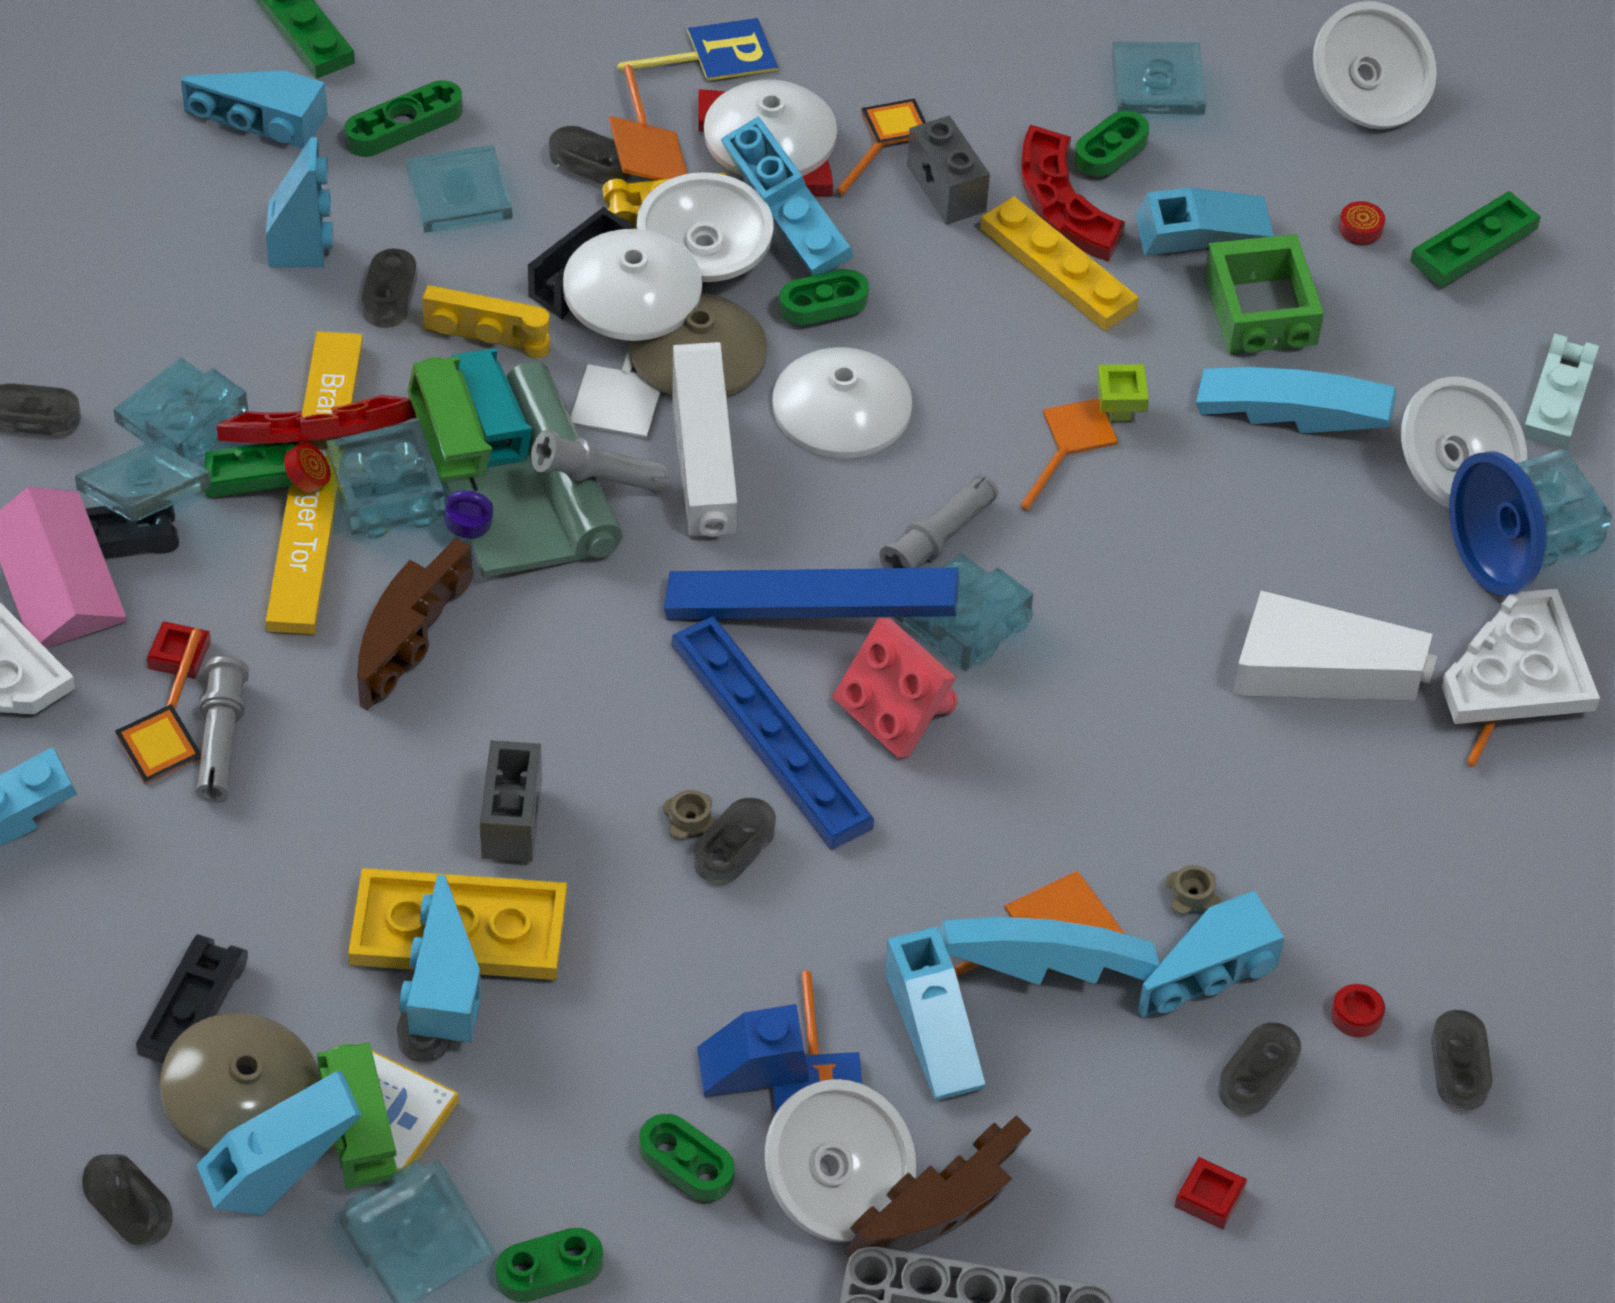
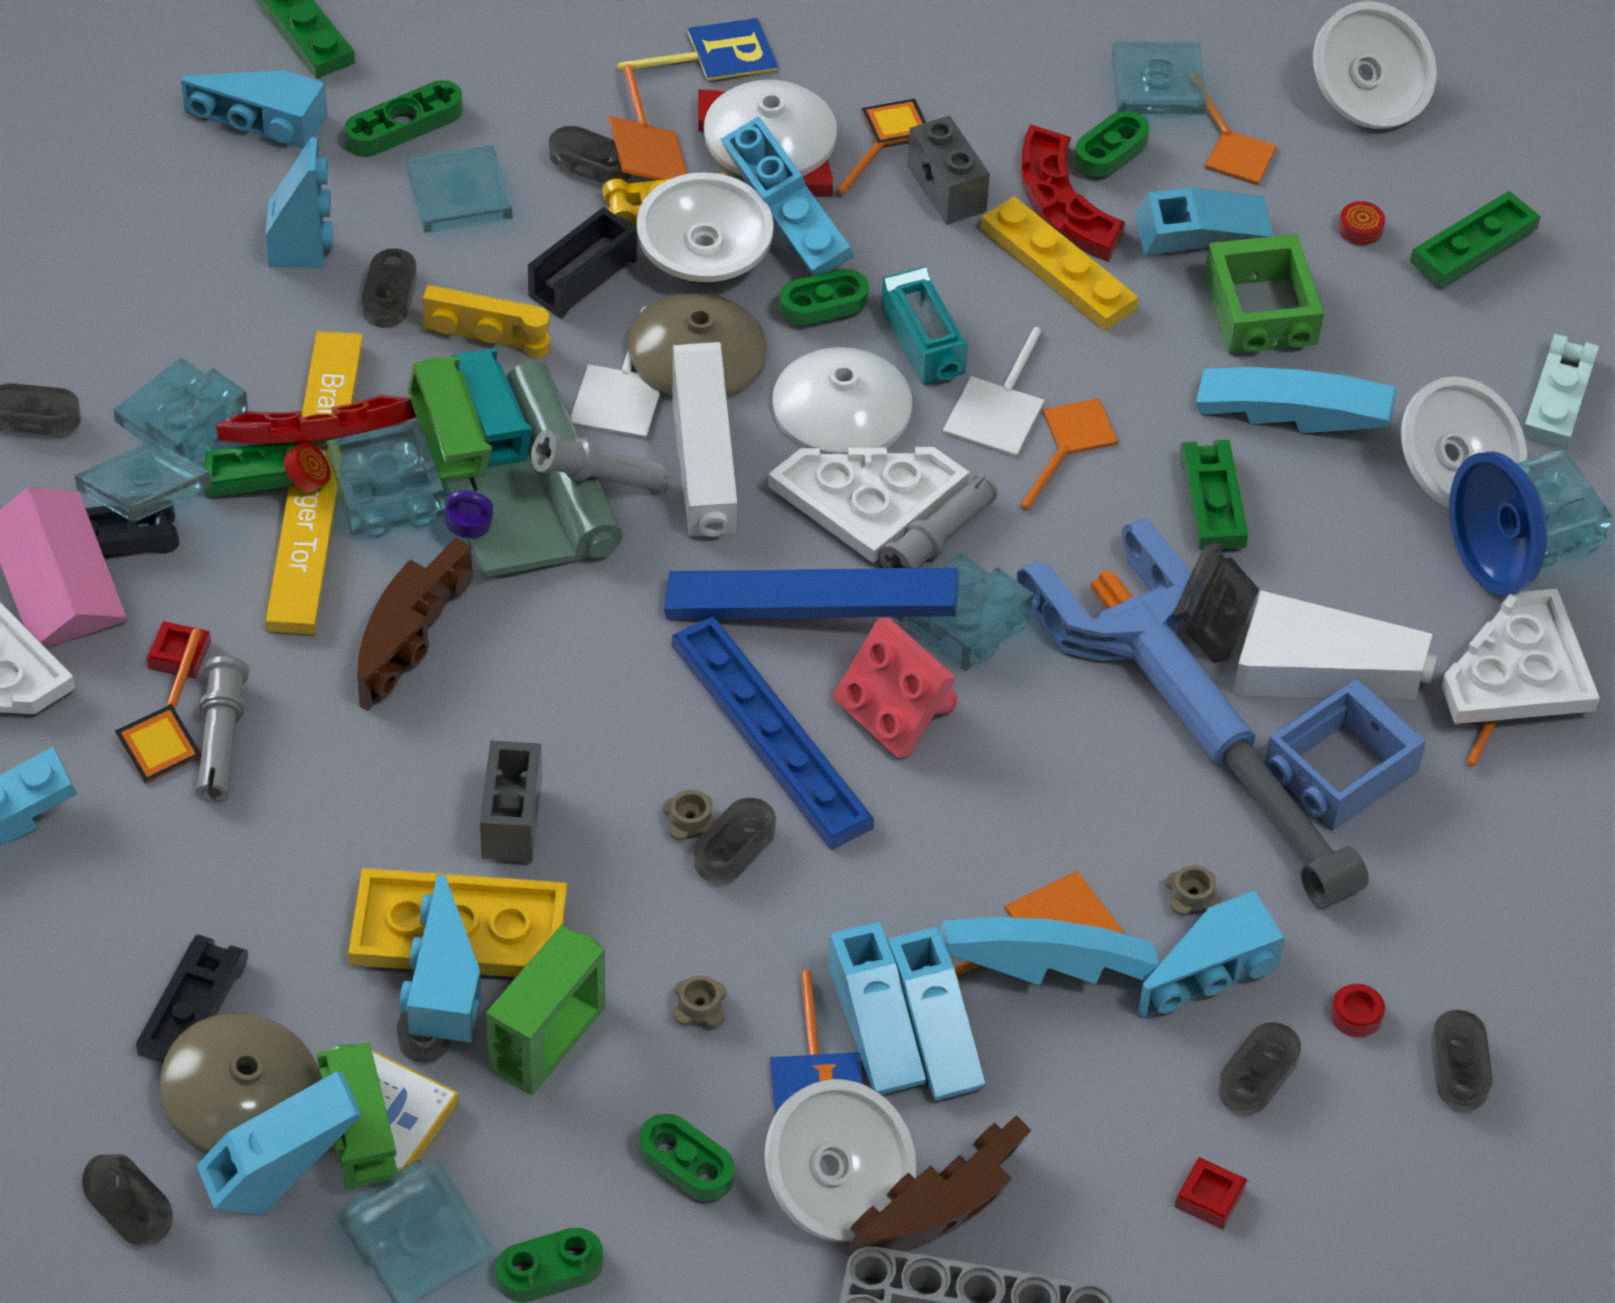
white dish [563,229,702,341] -> none
blue slope [697,1004,809,1098] -> none
lime tile [1096,364,1149,421] -> none
none -> bright green window [486,924,606,1096]
none -> dark tan plate [673,976,727,1027]
none -> white plate [768,447,970,563]
none -> medium azure slope [828,921,926,1095]
none -> teal window [881,266,969,385]
none -> white piece [942,327,1045,458]
none -> medium blue piece [1017,518,1369,908]
none -> clear smoke plate [1172,543,1259,663]
none -> green plate [1180,440,1248,550]
none -> orange piece [1188,75,1277,185]
none -> medium blue window [1265,679,1426,830]

